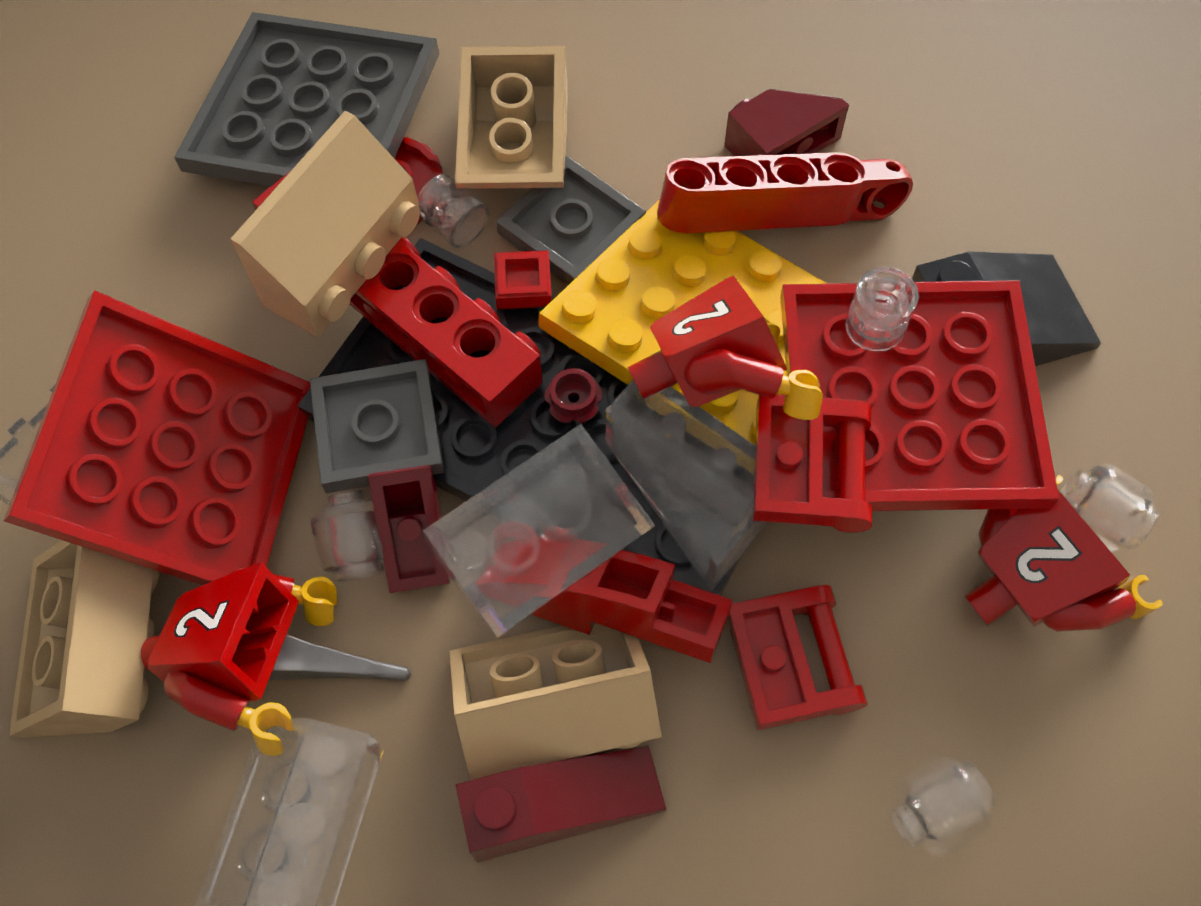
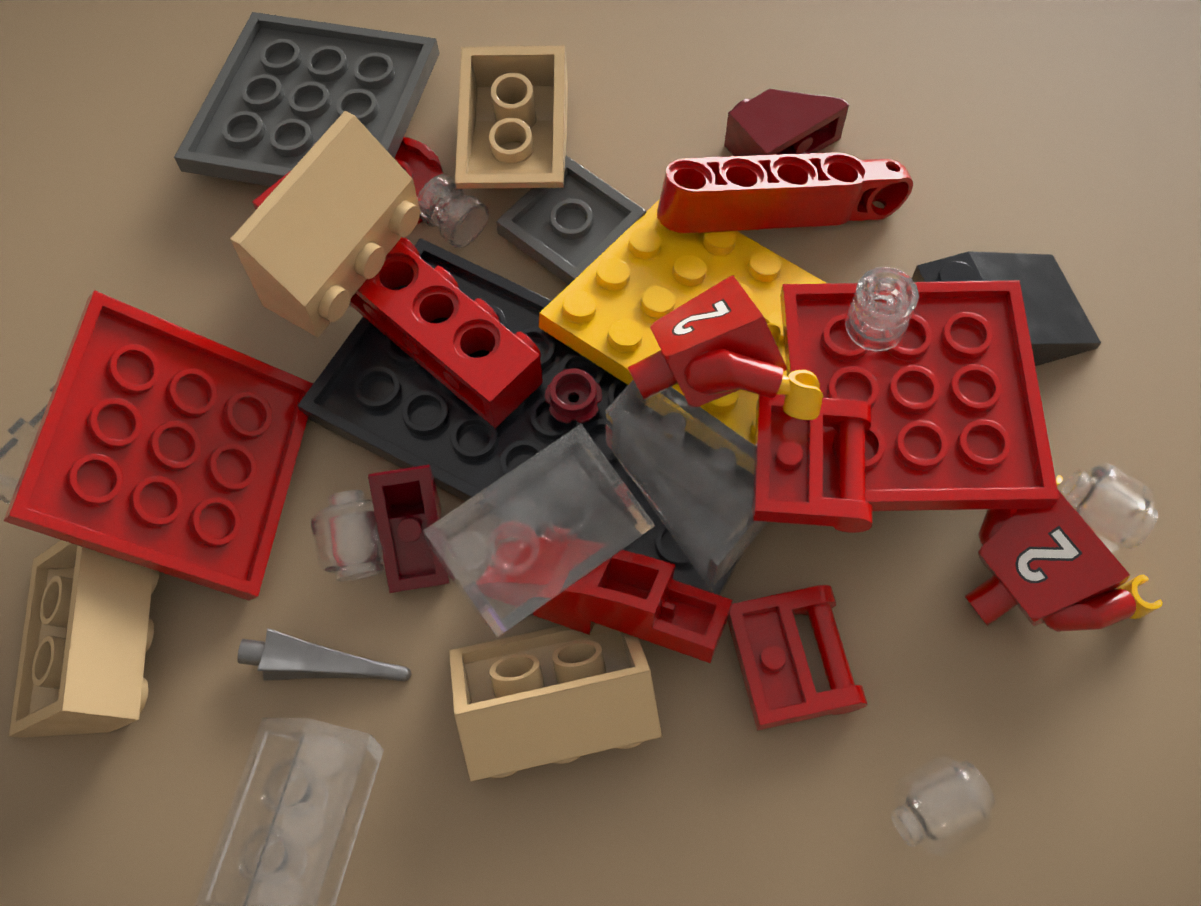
red torso [141,562,338,756] -> none
dark grey plate [310,359,445,494] -> none
dark red slope [455,746,666,862] -> none
red tile [494,250,552,309] -> none

